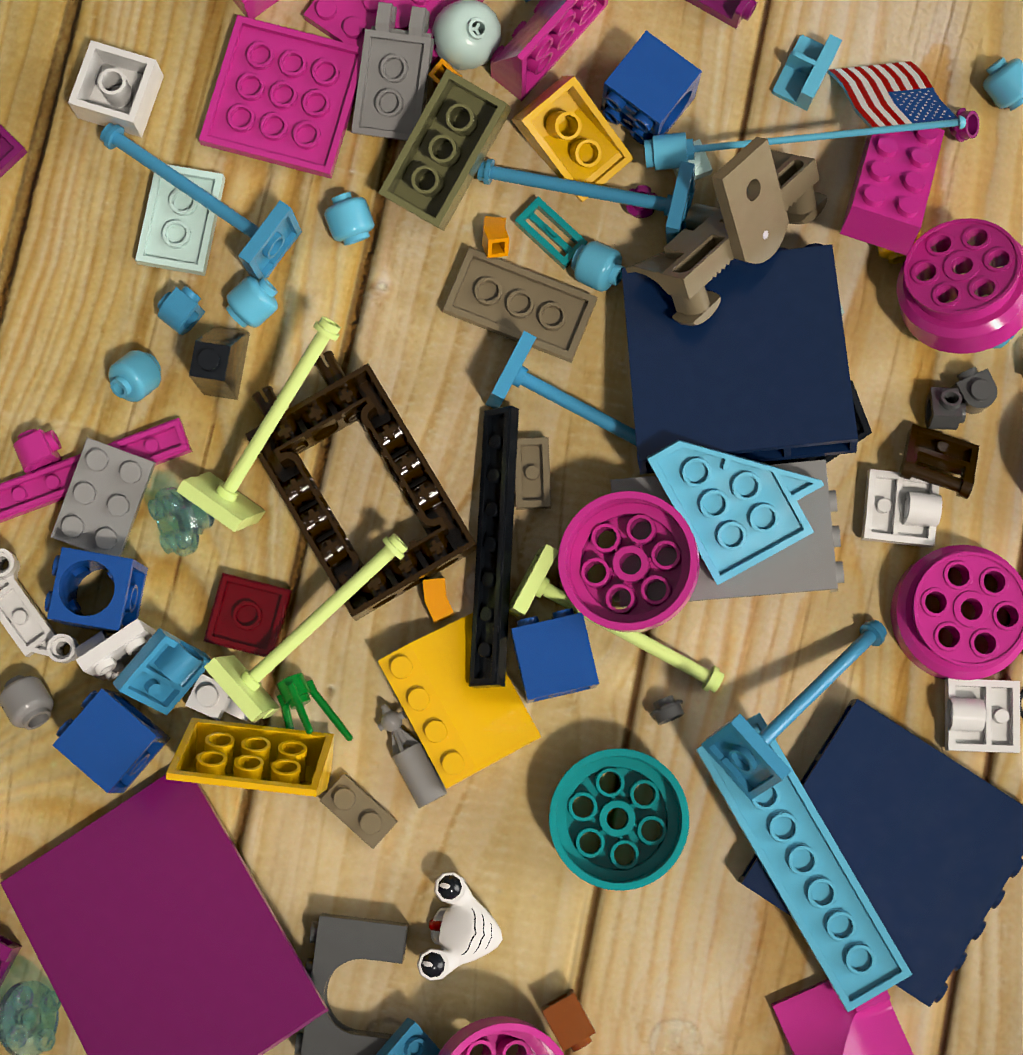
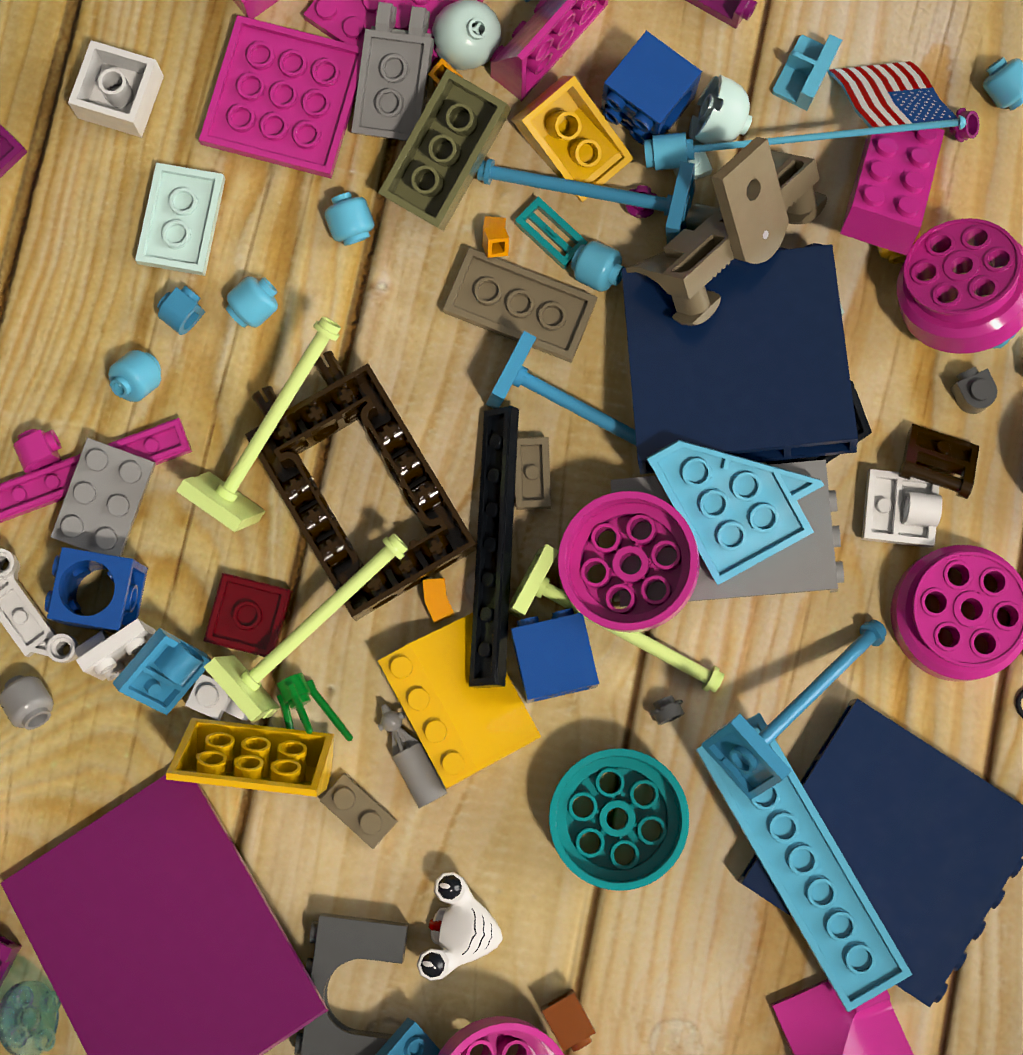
blue brick [53,688,171,793] -> none
dark azure tile [100,123,302,281] -> none
clear light blue plate [148,486,215,557] -> none
slope [189,327,250,400] -> none
dark grey plate [925,387,966,430] -> none
white plate [945,678,1020,753] -> none
none -> light aqua cylinder [689,74,752,144]

